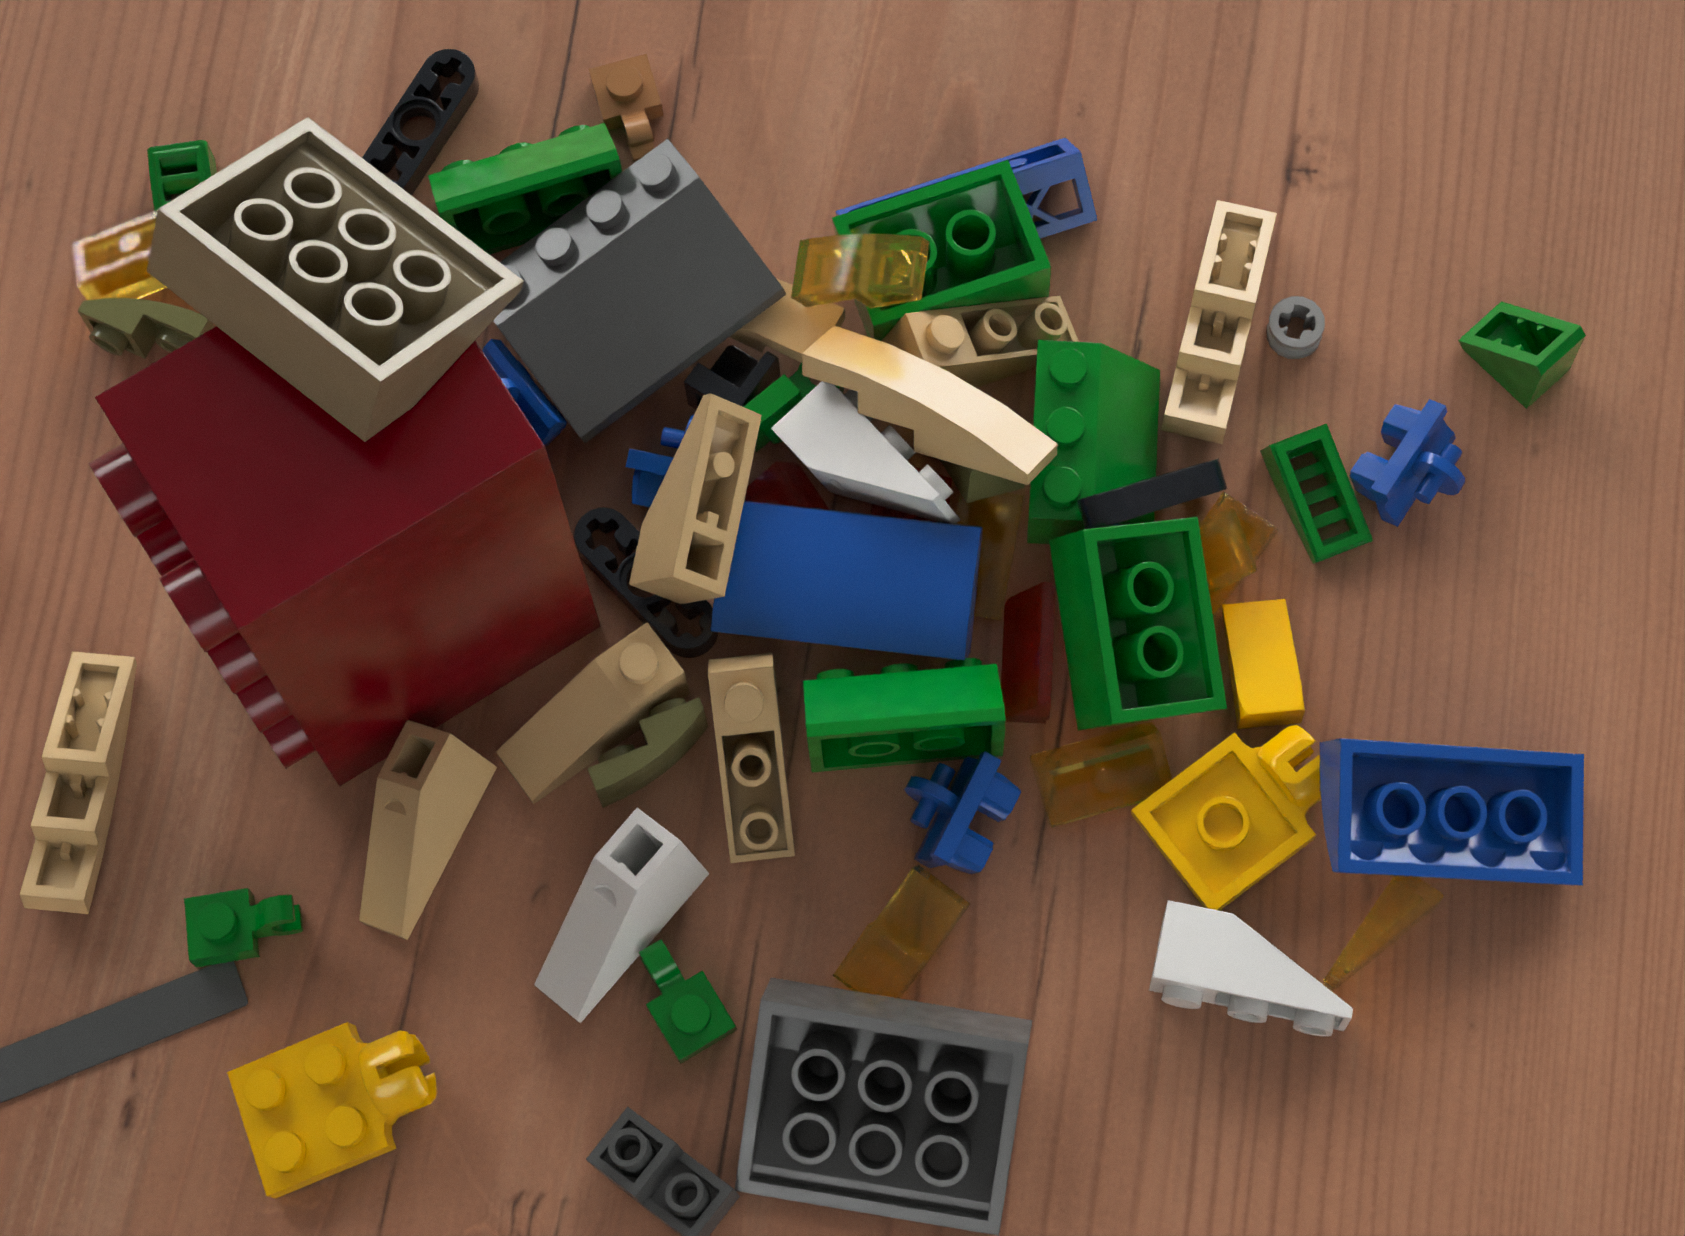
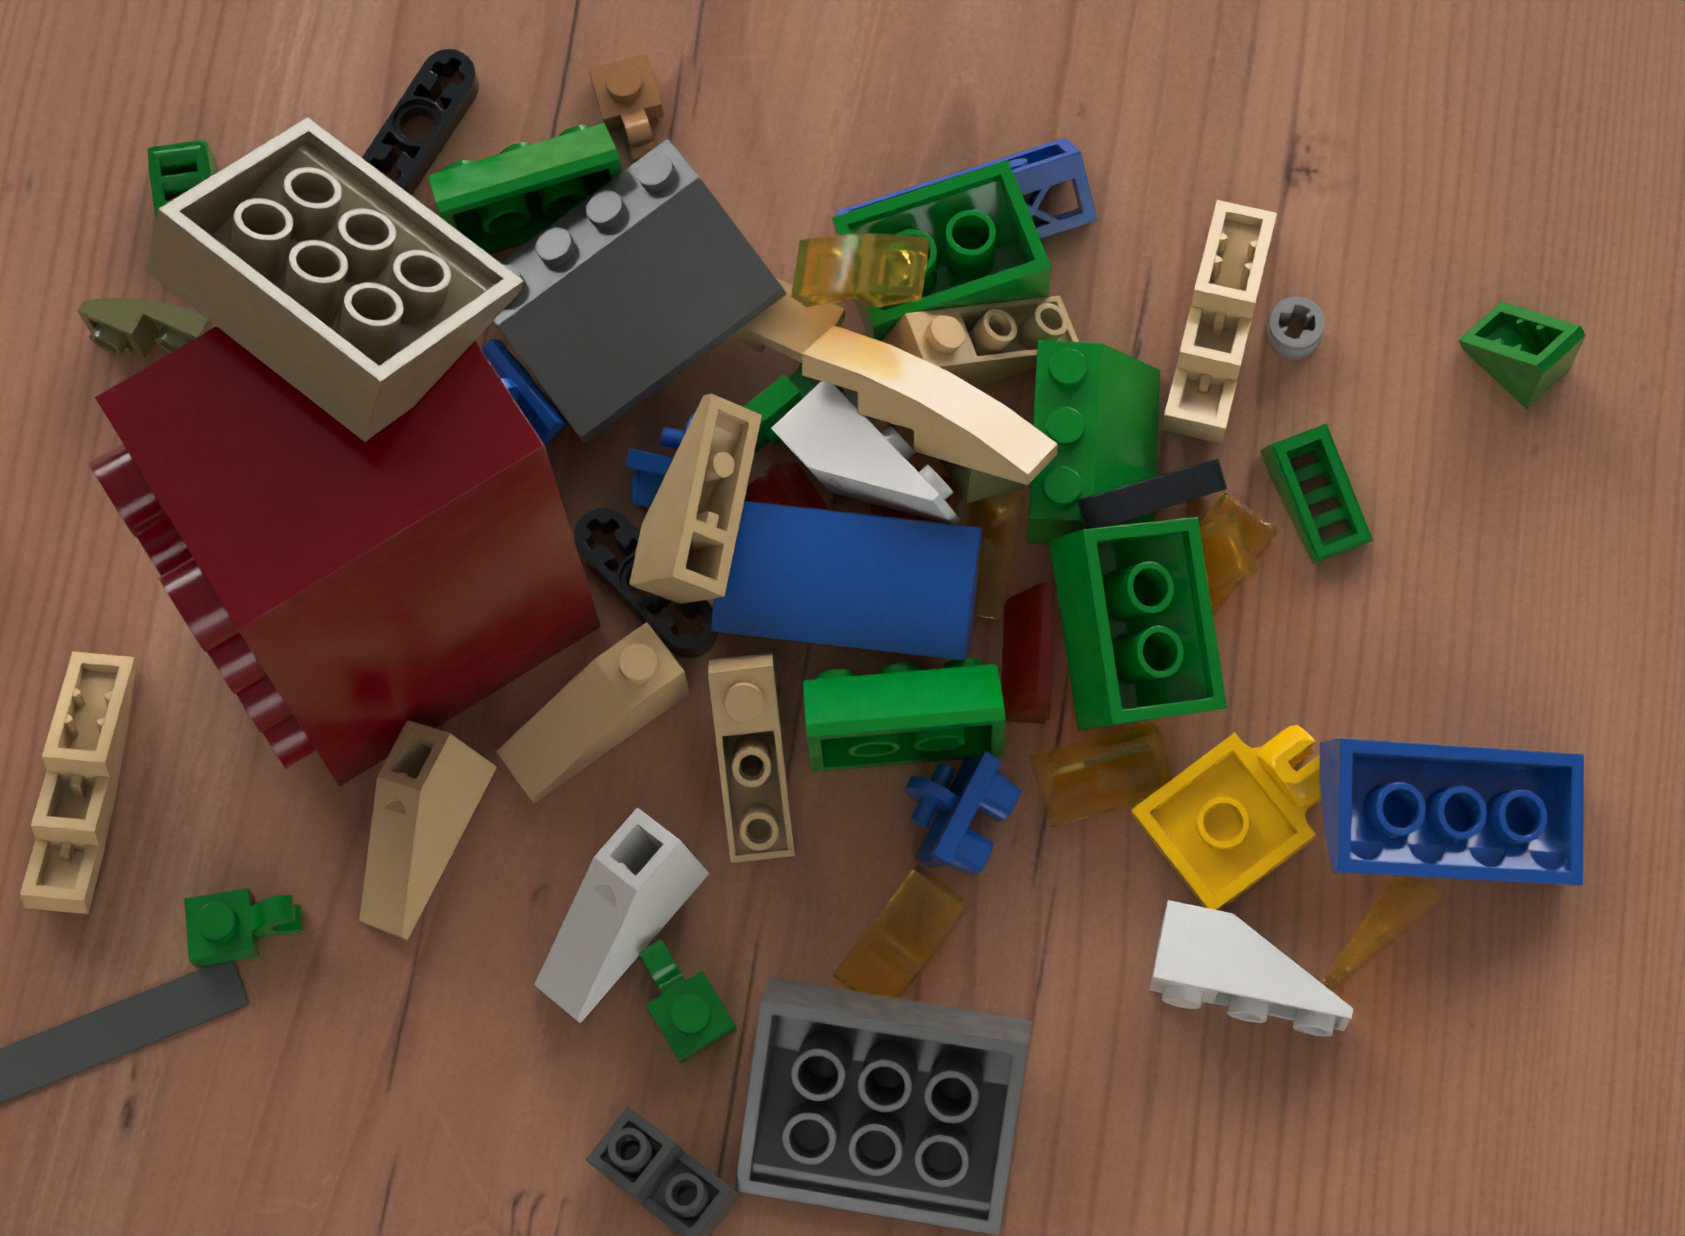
clear yellow slope [73,210,167,300] -> none
yellow plate [227,1022,438,1199] -> none
olive slope [587,697,708,808] -> none
black panel [684,345,781,410] -> none
yellow slope [1221,599,1305,729] -> none
blue hips [1350,399,1465,527] -> none

